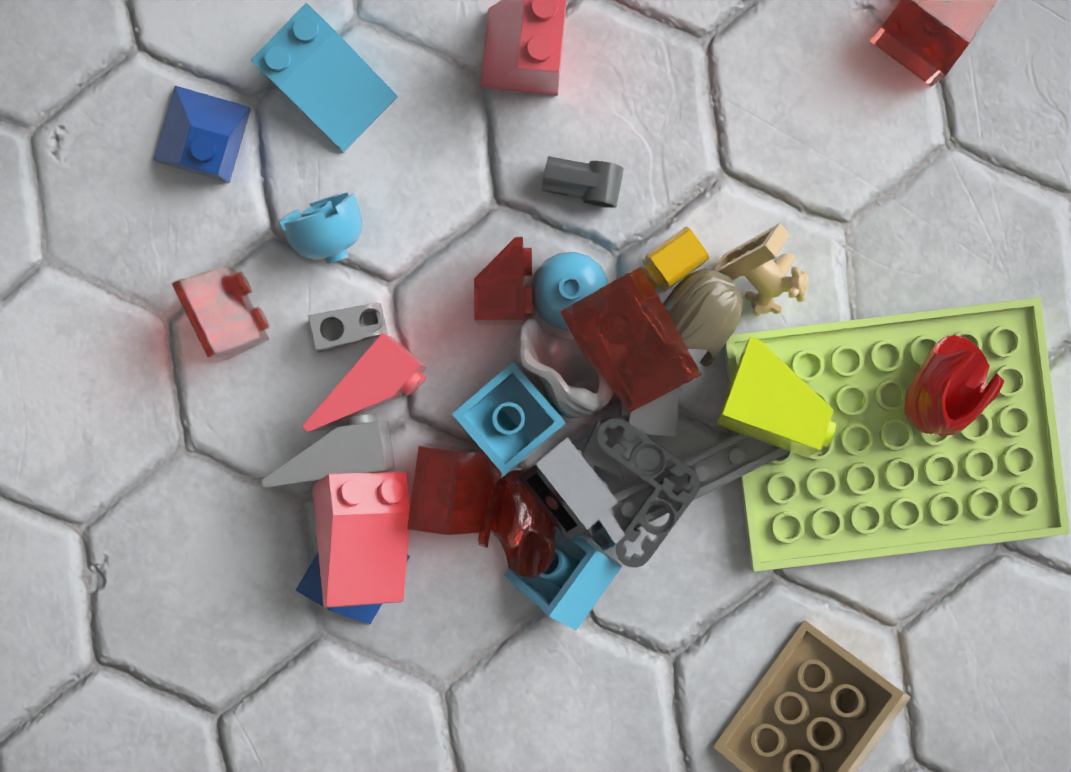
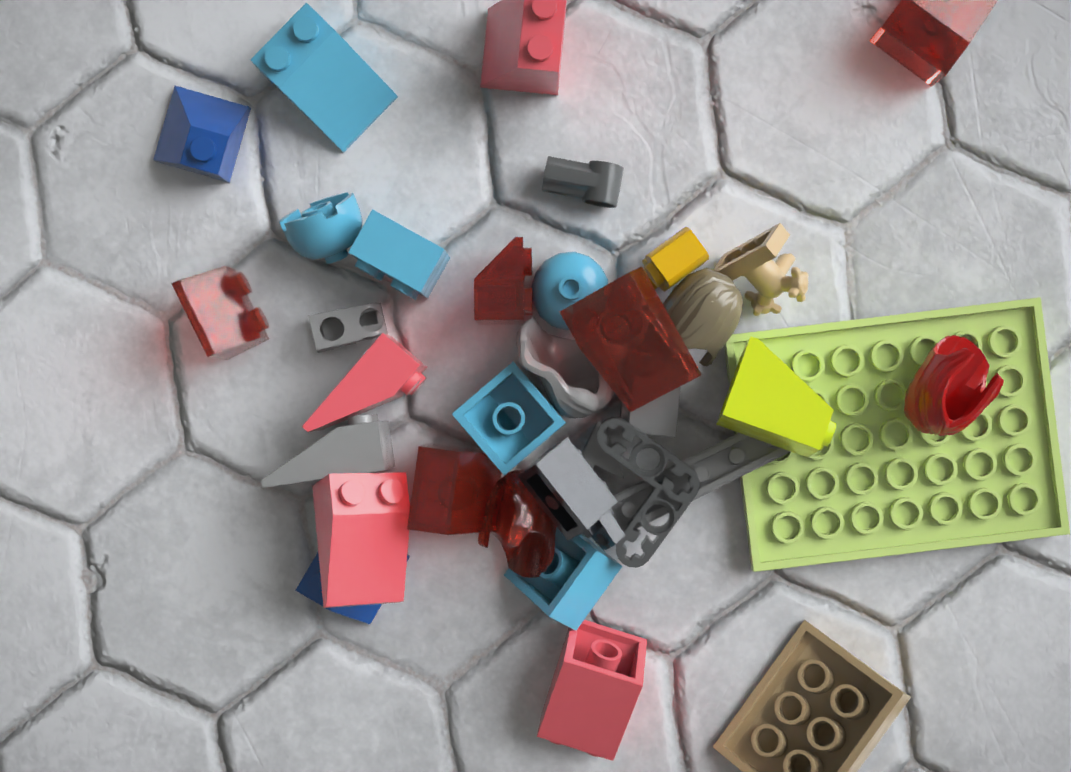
none -> medium azure brick [348,209,450,300]
none -> coral slope [537,620,647,761]

